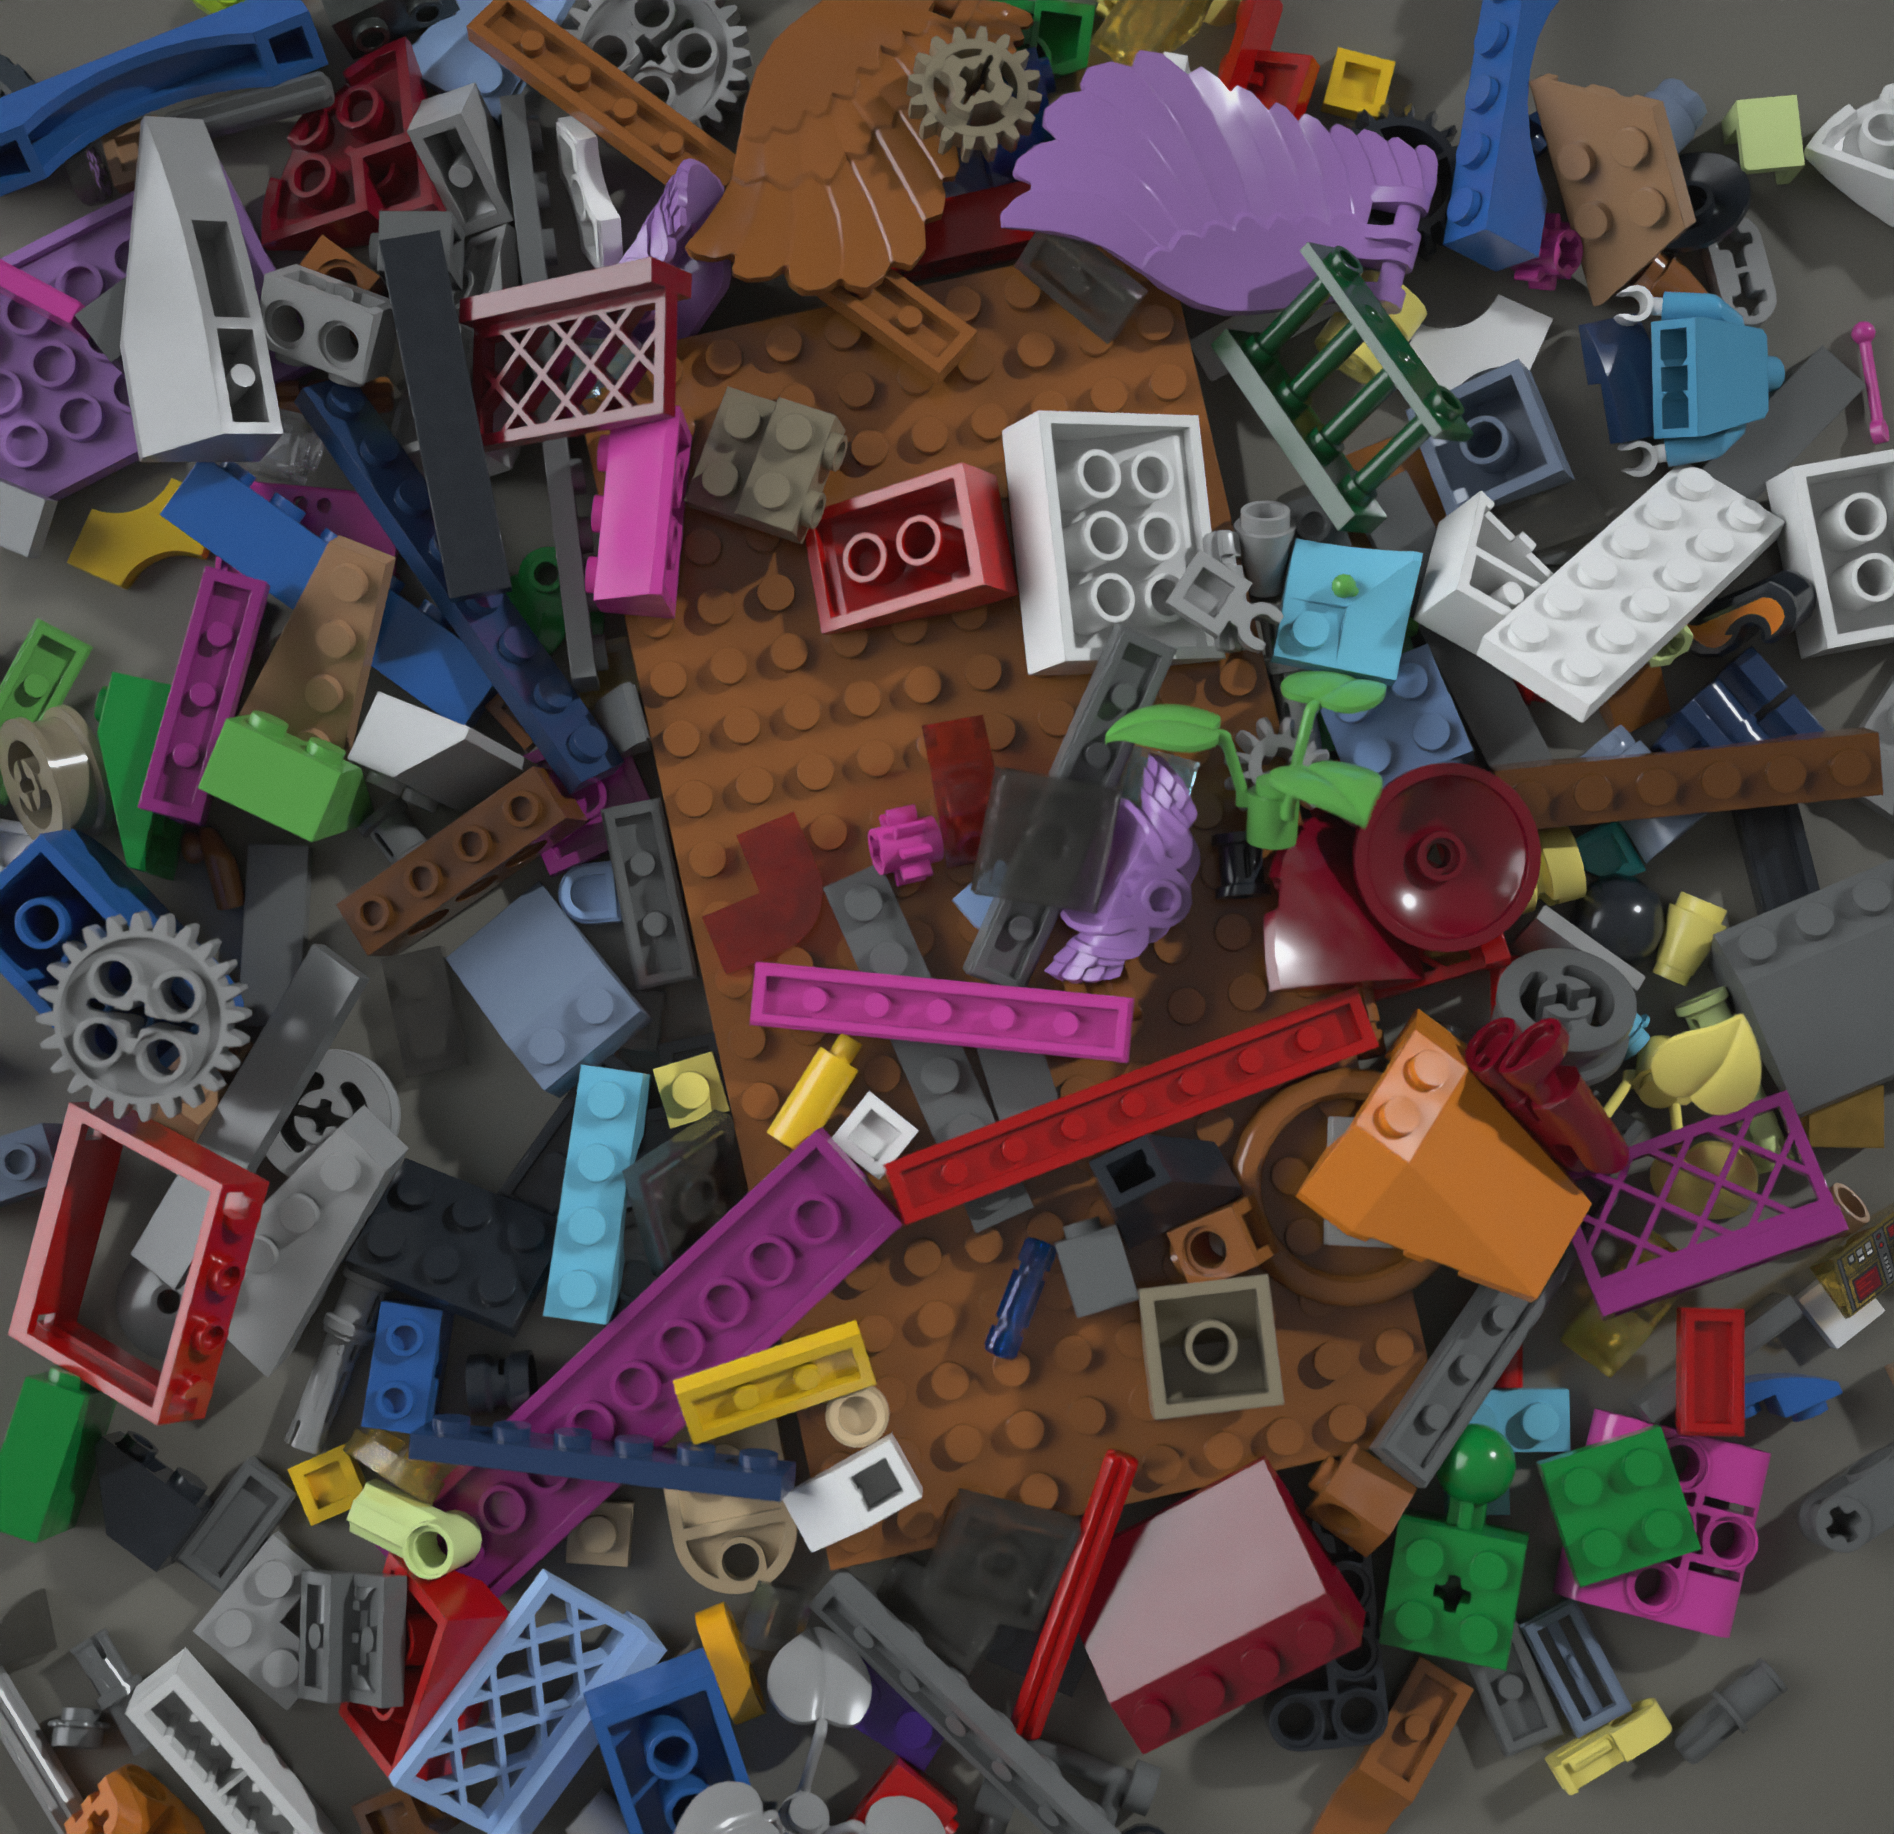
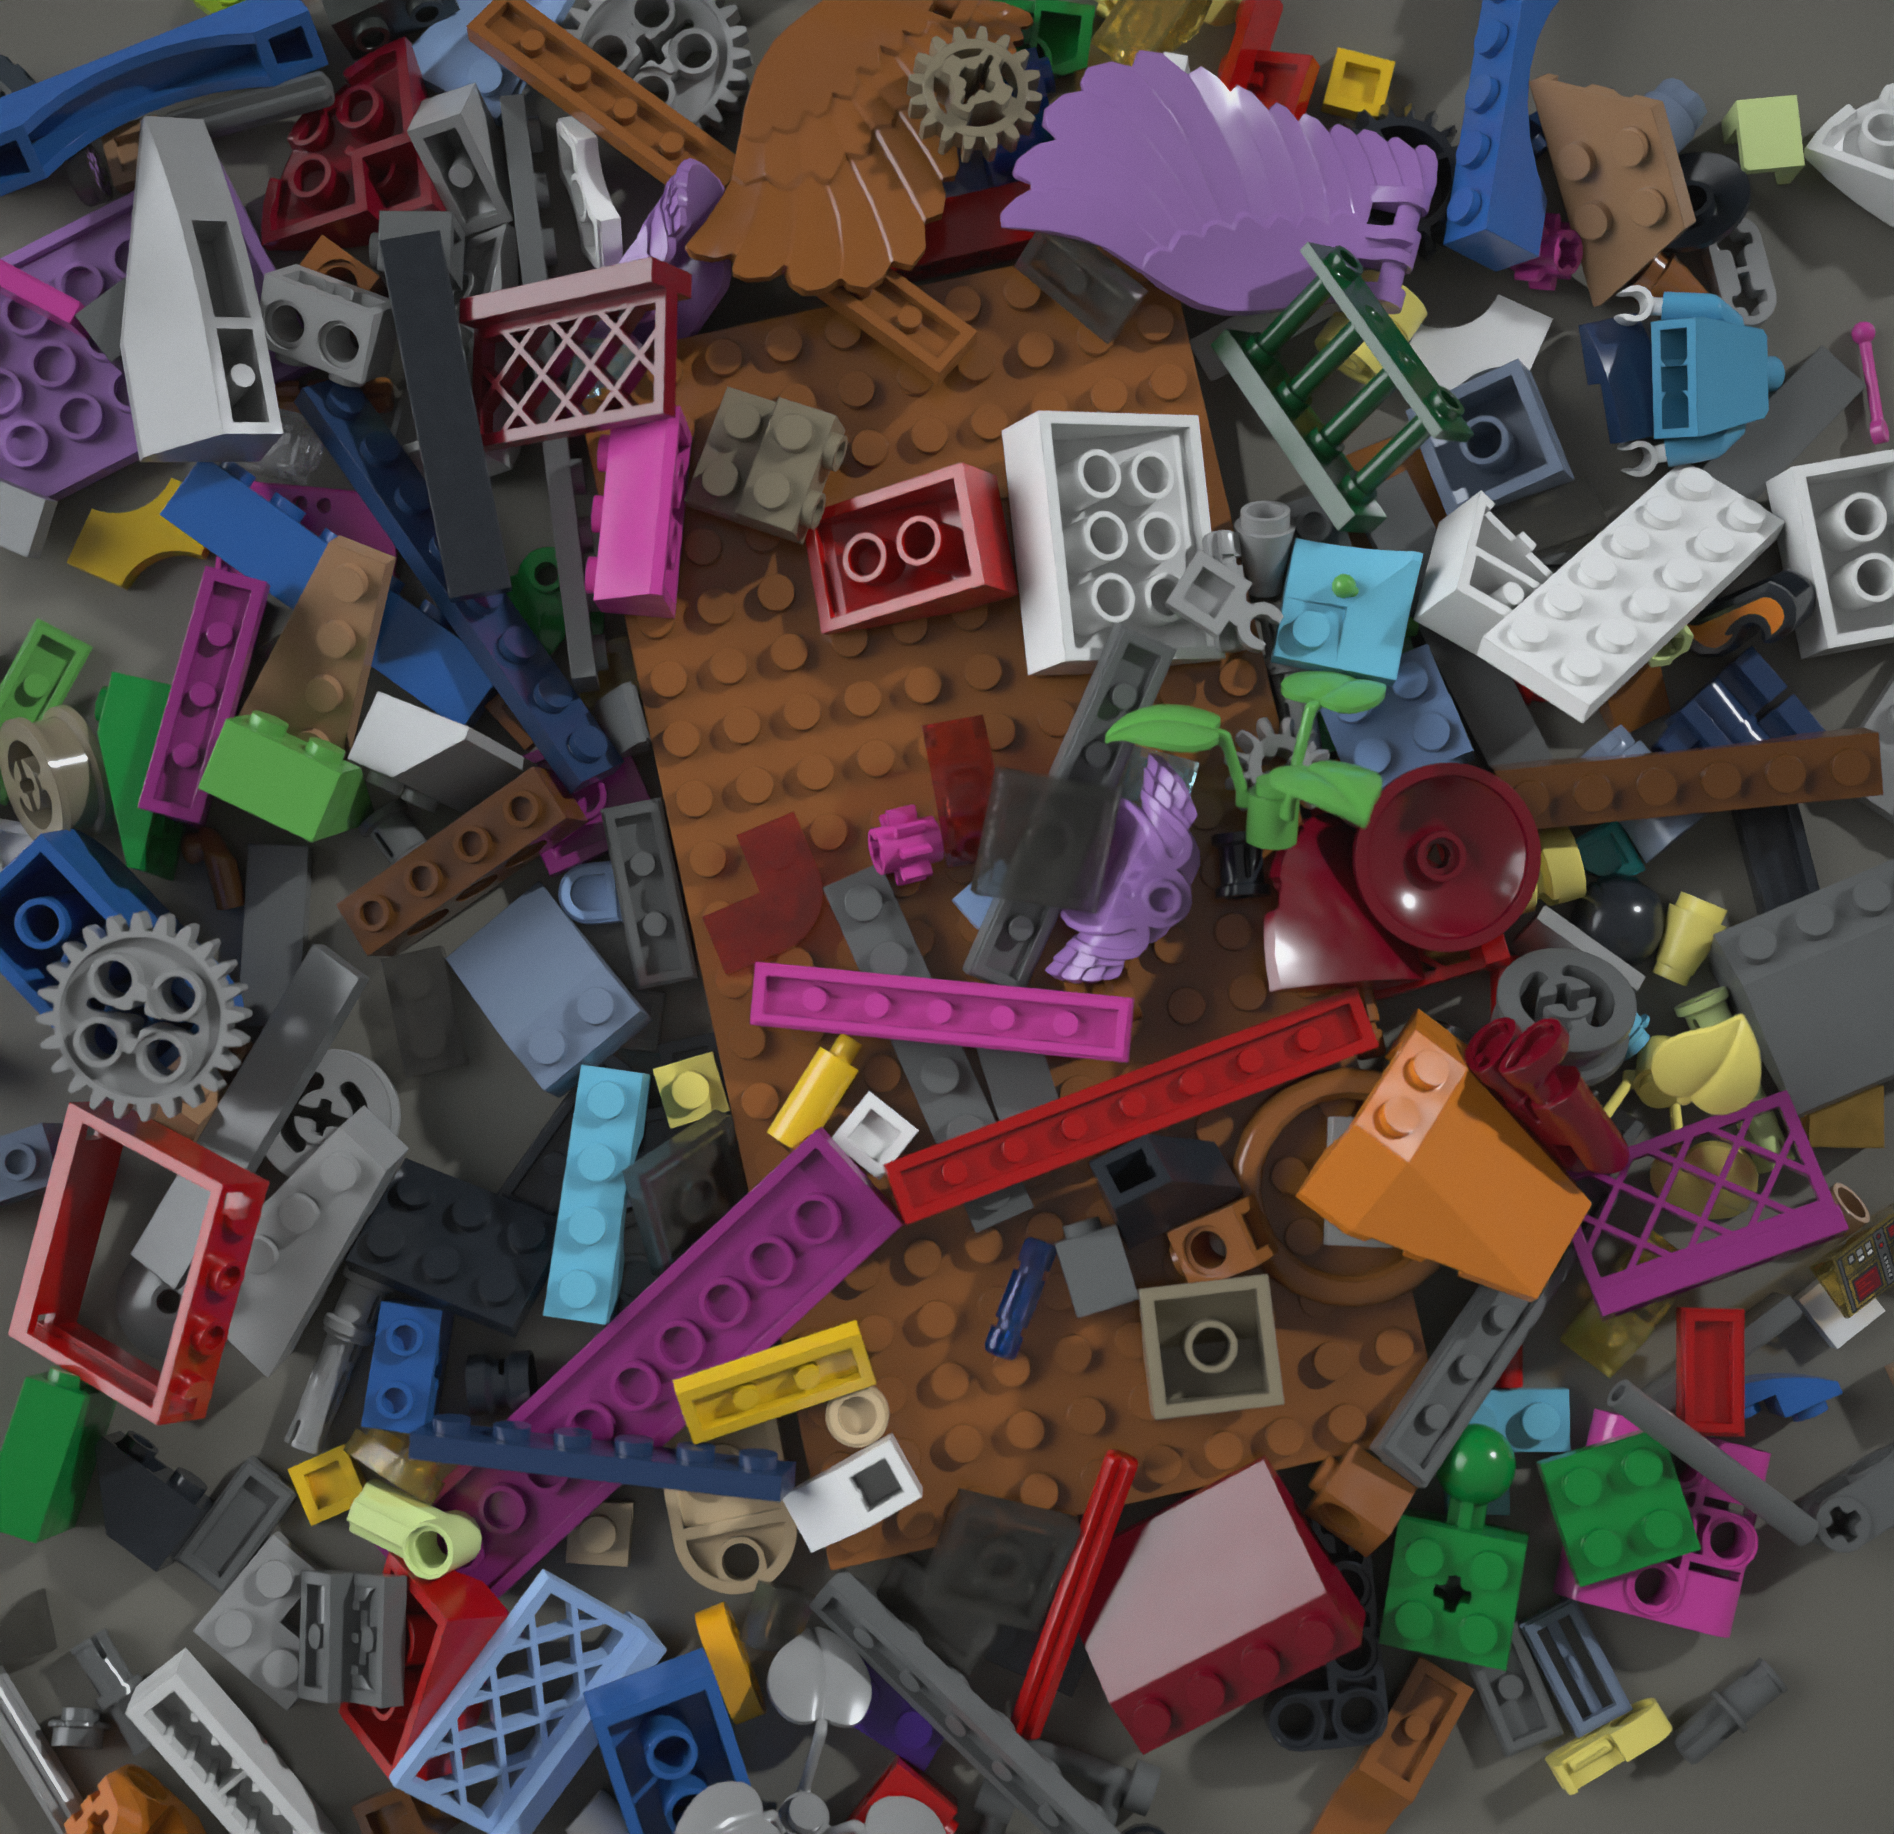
none -> dark grey piece [1607,1380,1819,1546]

